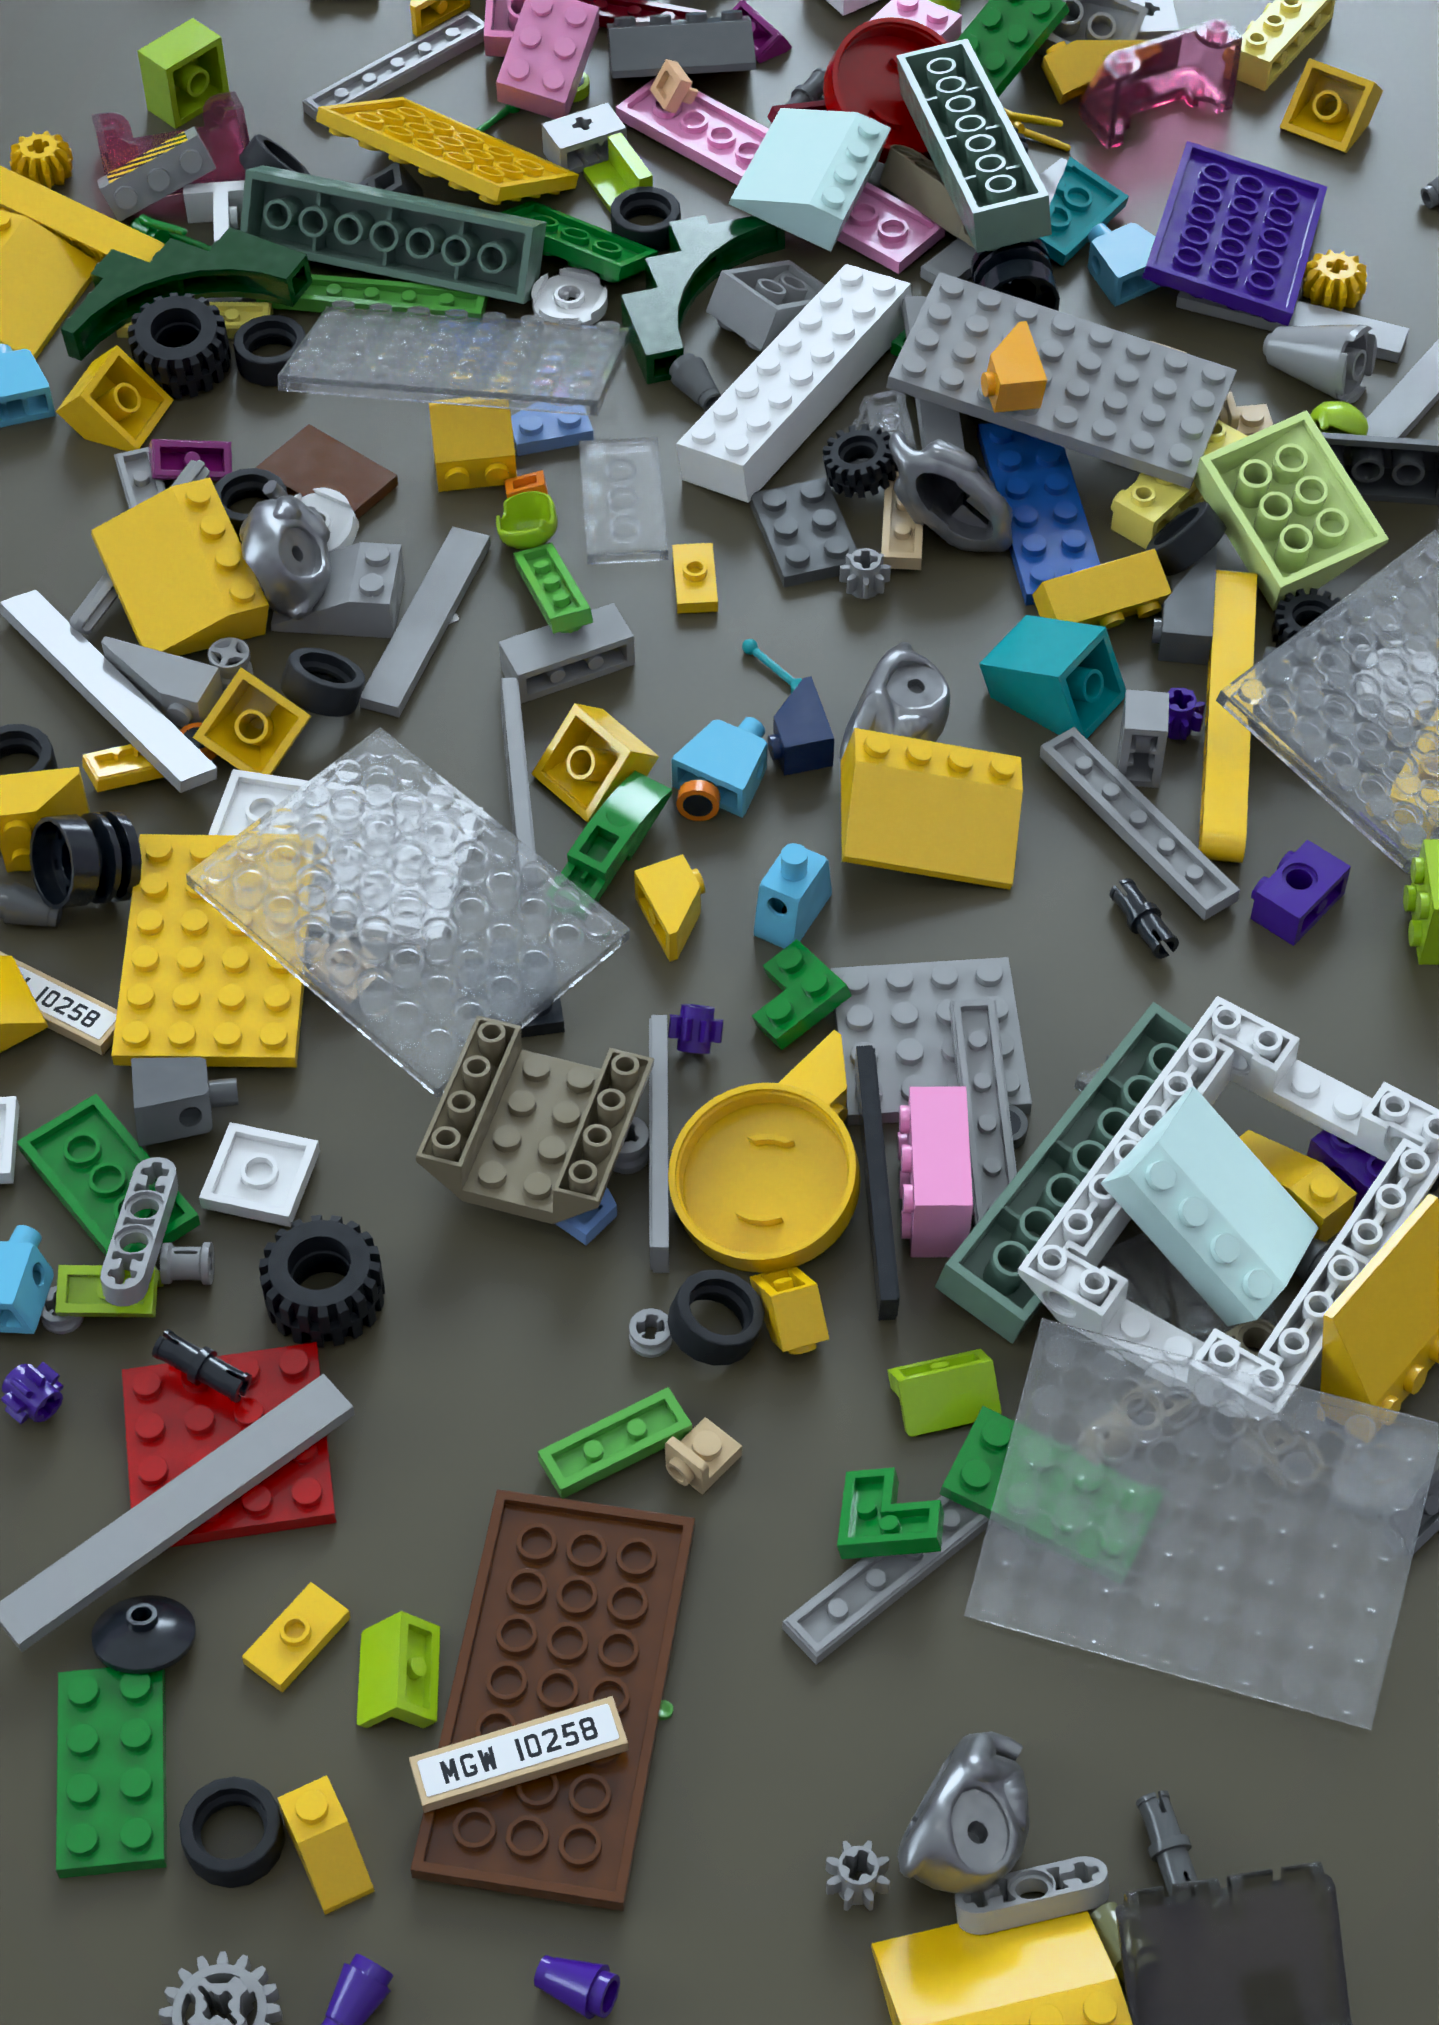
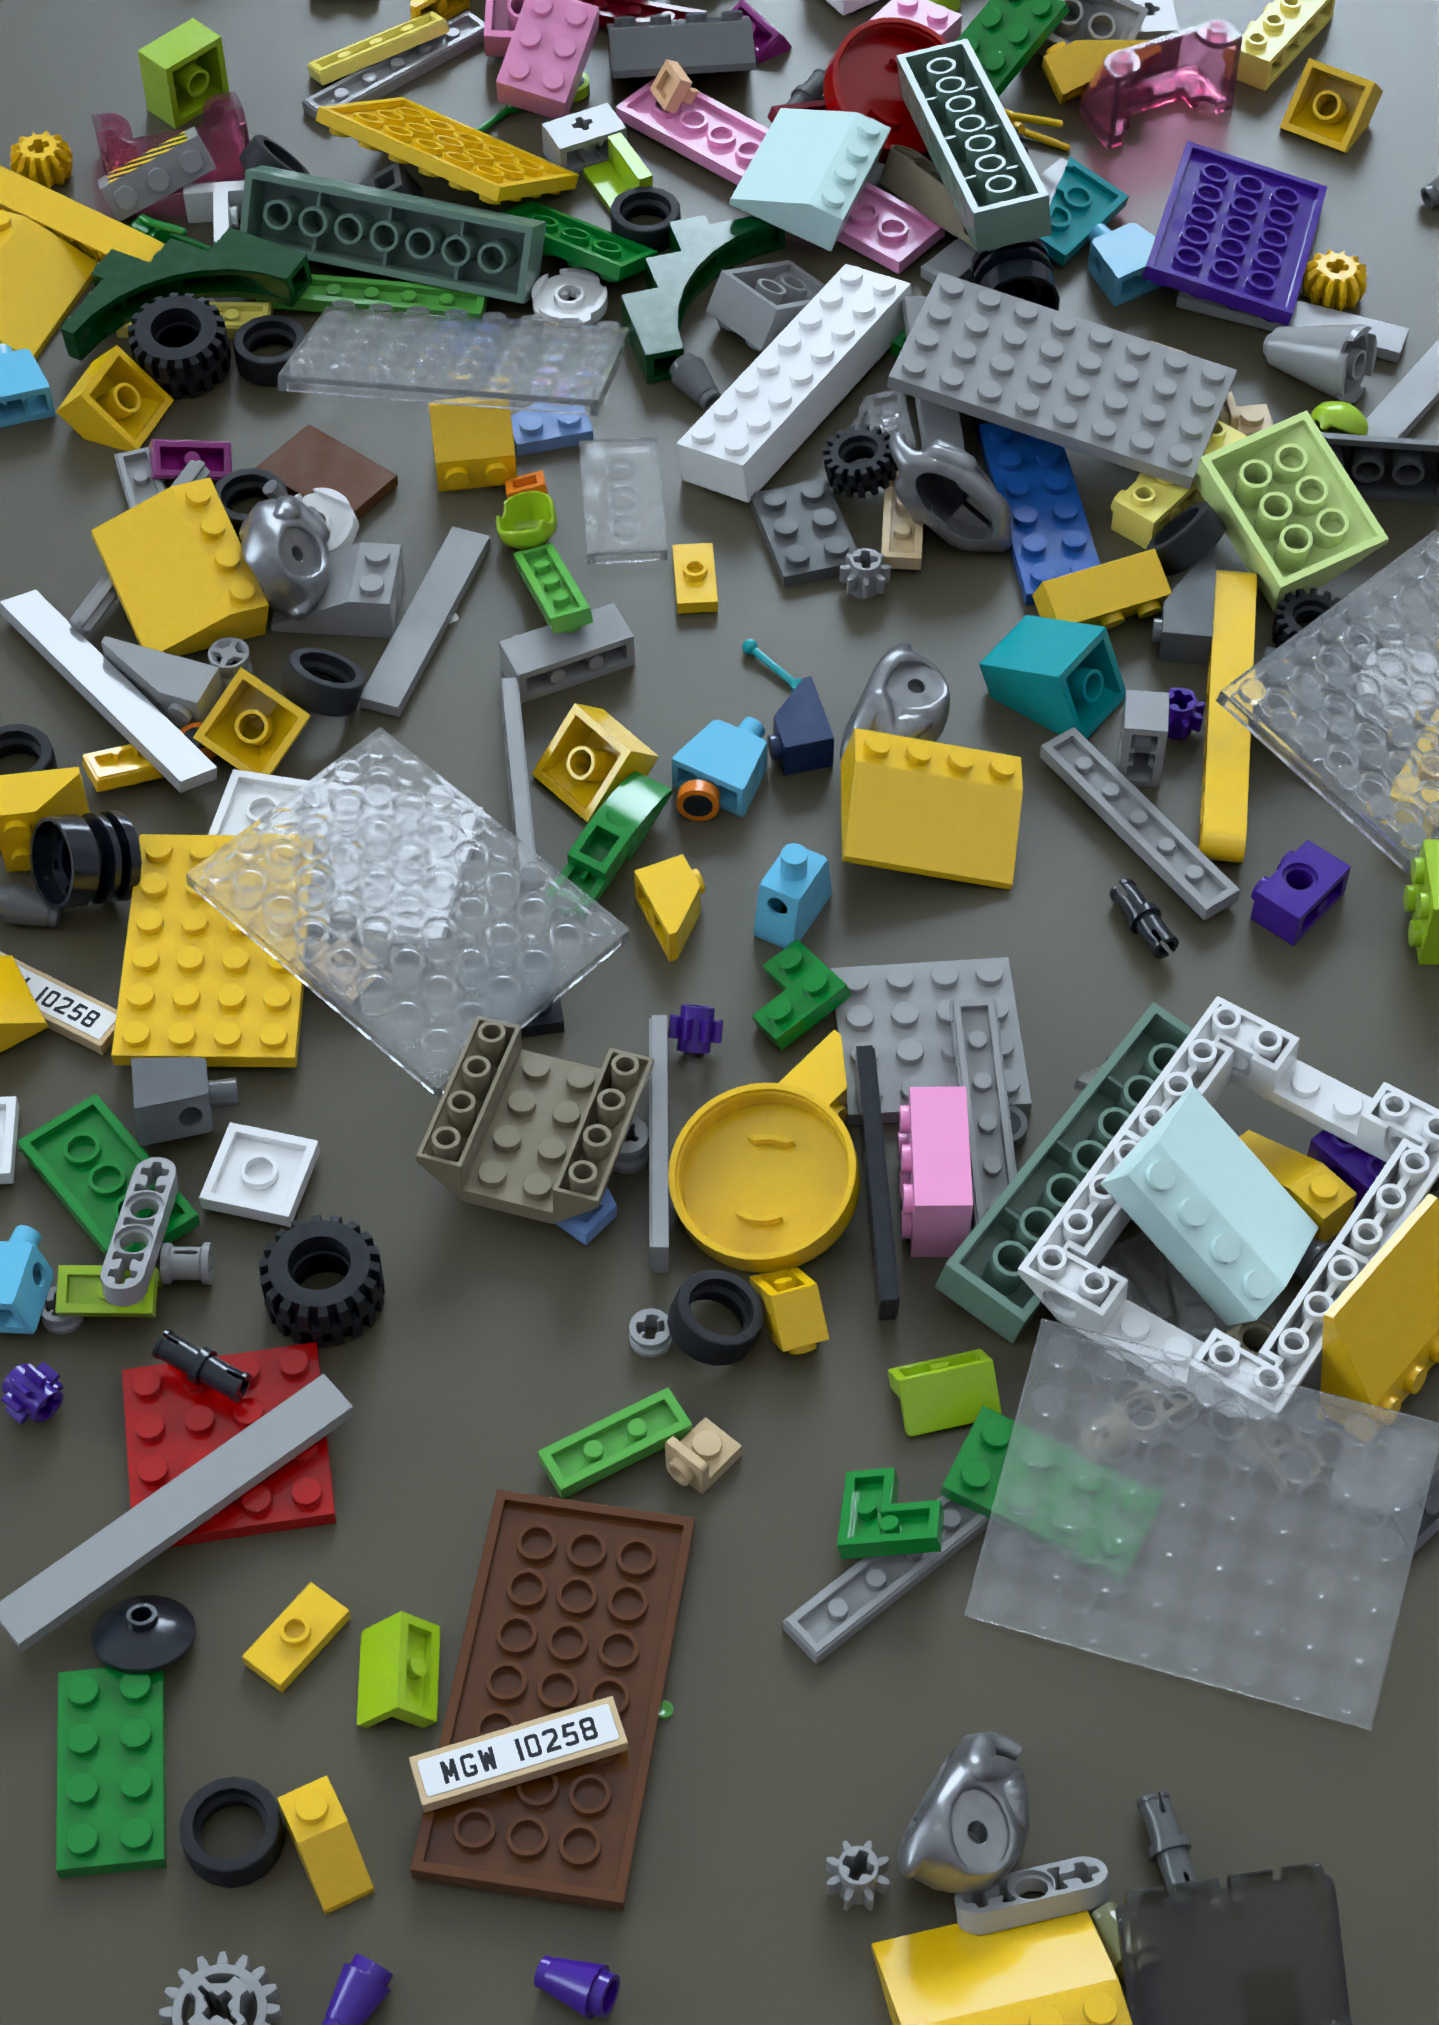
light orange slope [981,321,1047,413] -> none
none -> light yellow tile [307,11,450,86]

